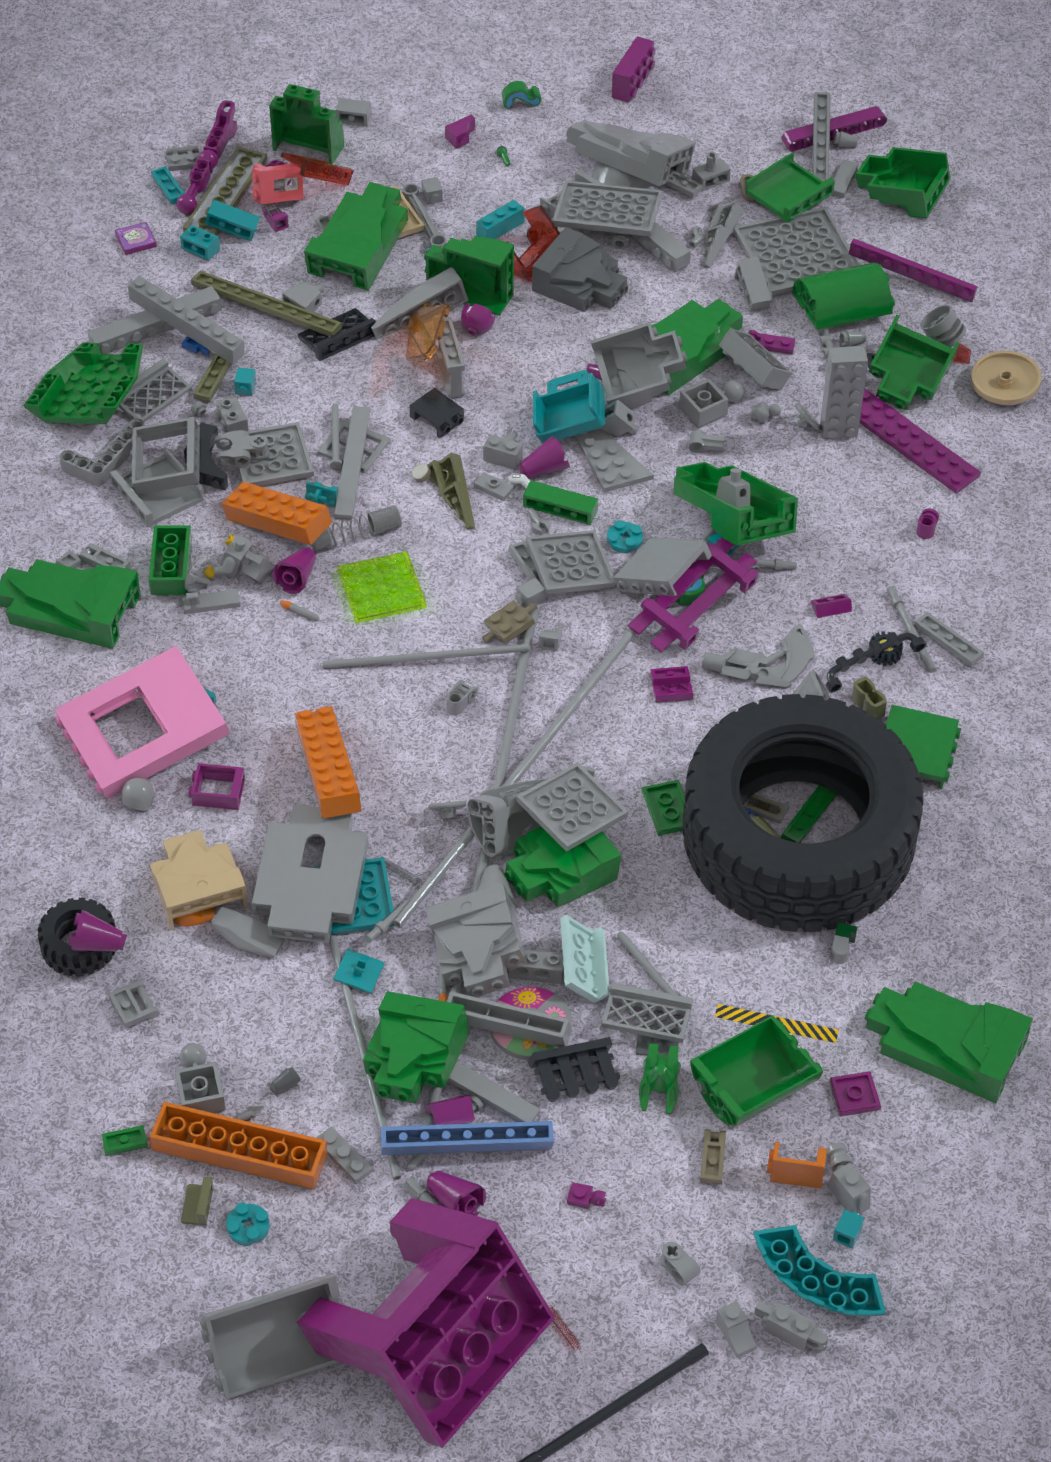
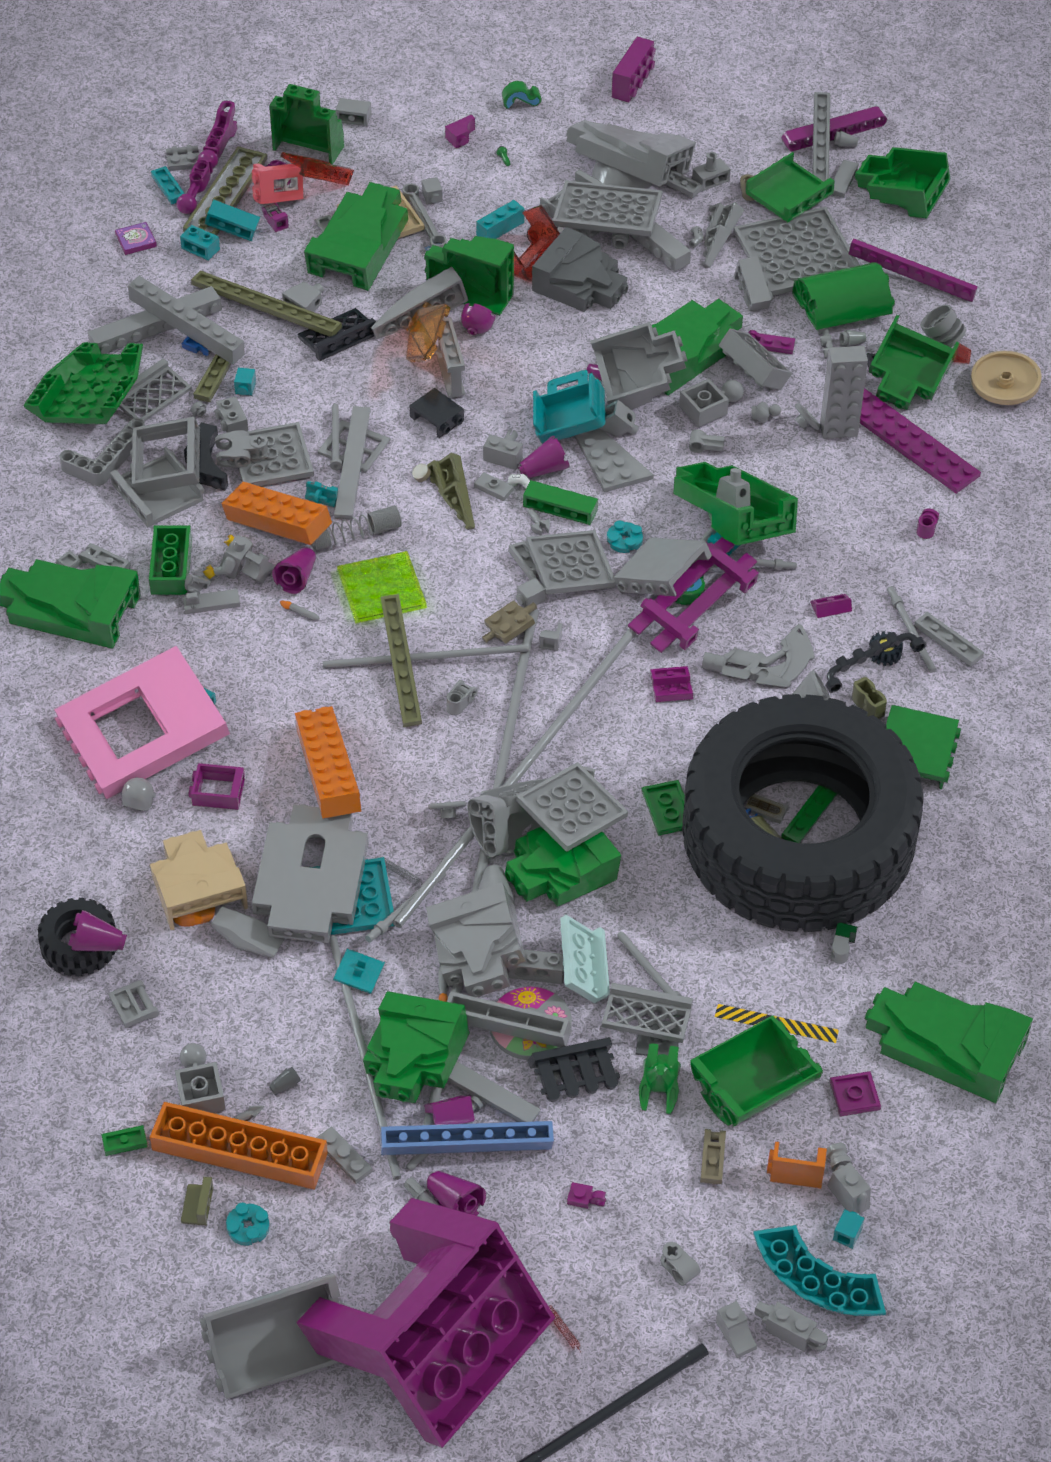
none -> olive plate [380,594,422,727]

